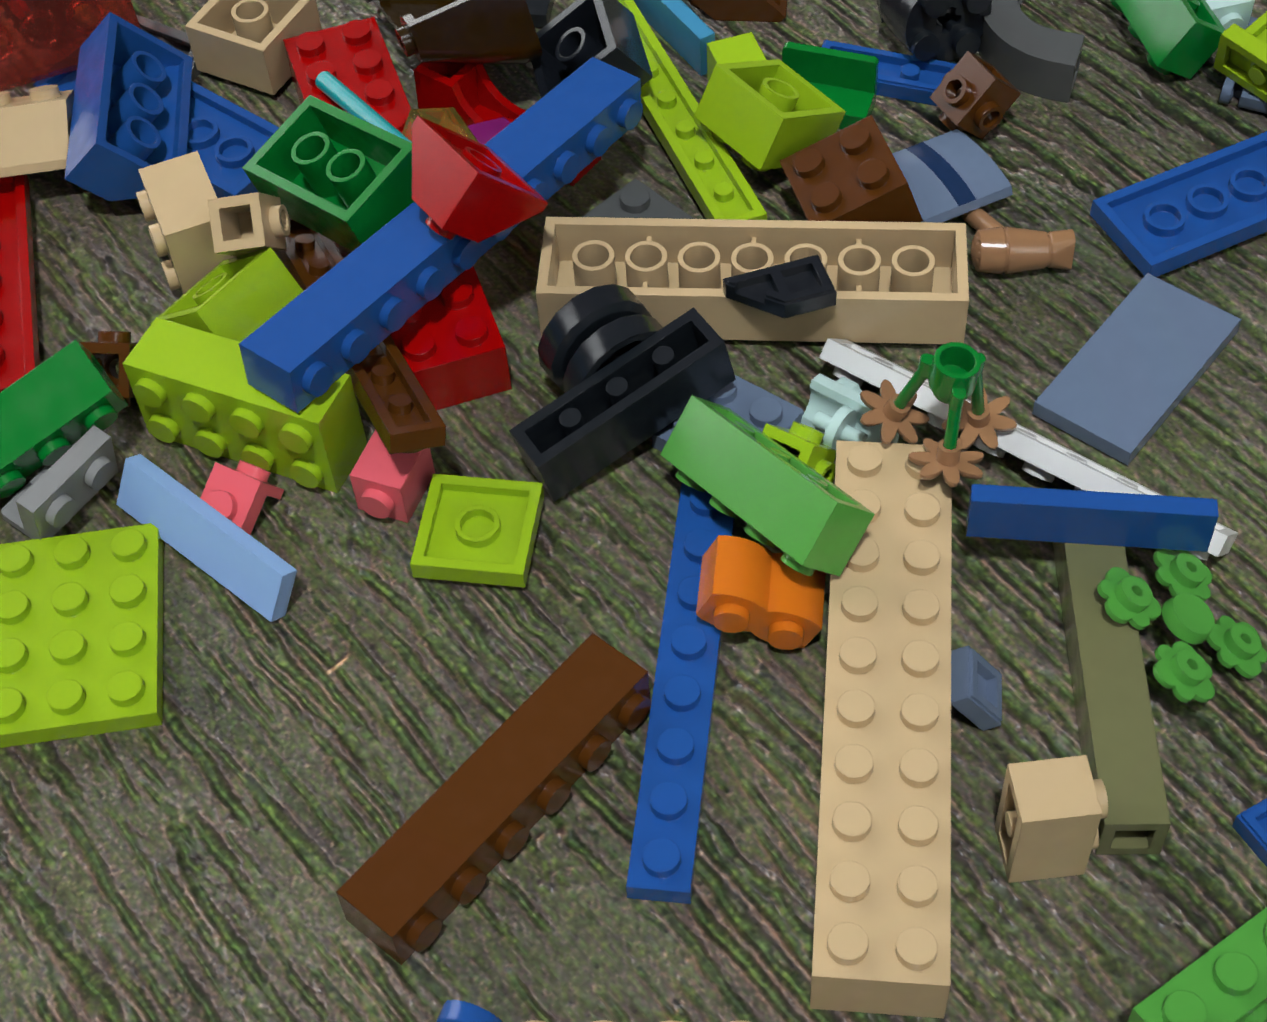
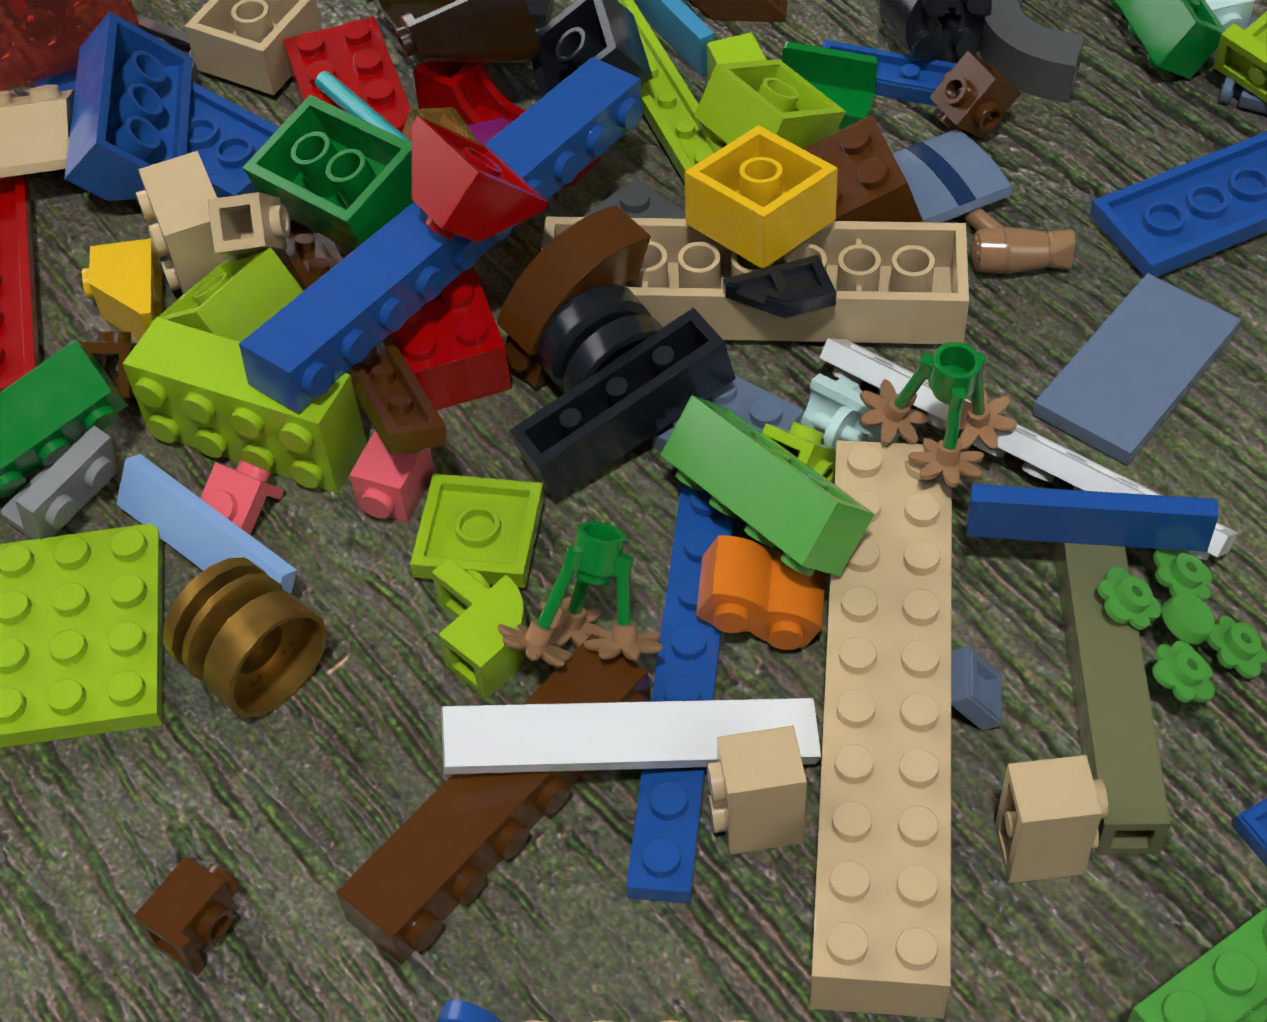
none -> yellow slope [82,238,163,340]
none -> reddish brown brick [133,856,240,976]
none -> pearl gold wheel [163,557,327,718]
none -> lime brick [432,558,527,699]
none -> white tile [441,698,821,774]
none -> reddish brown arch [497,205,651,389]
none -> plant [498,522,663,668]
none -> yellow brick [684,125,838,269]
none -> tan brick [707,725,807,855]

